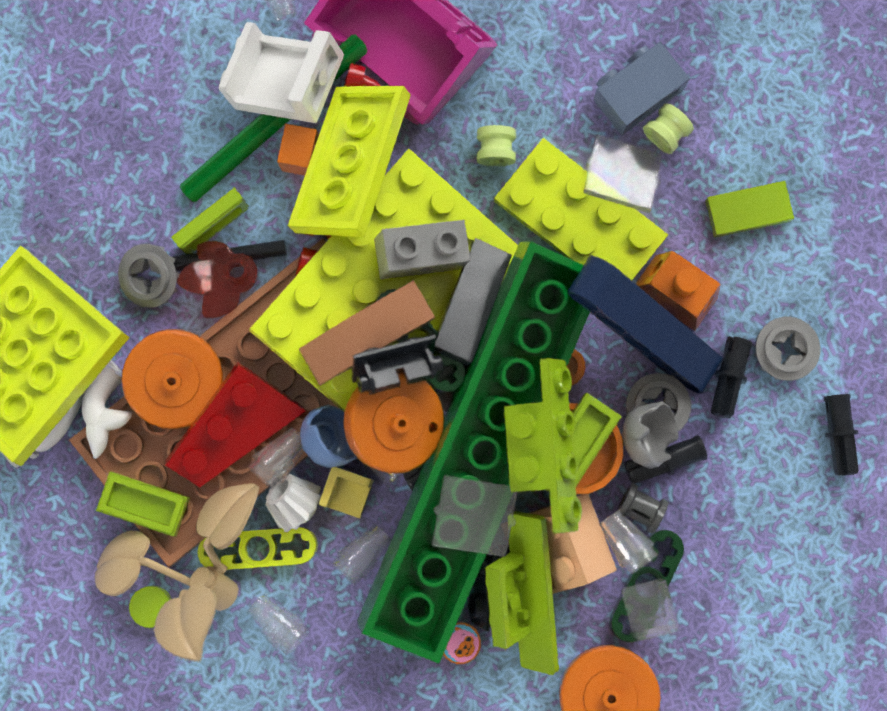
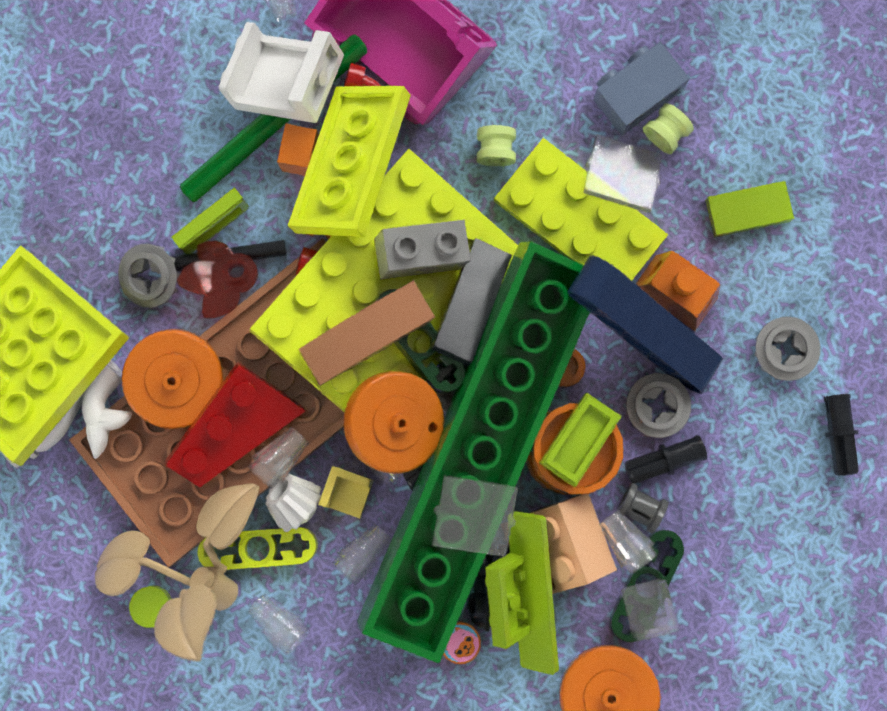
lime tile [96,471,190,537] -> none
medium blue hair [300,405,357,468] -> none
black hinge [352,335,443,395] -> none
lime bracket [504,358,582,534] -> none
light grey hair [623,401,679,469] -> none
black axle [711,336,752,418] -> none

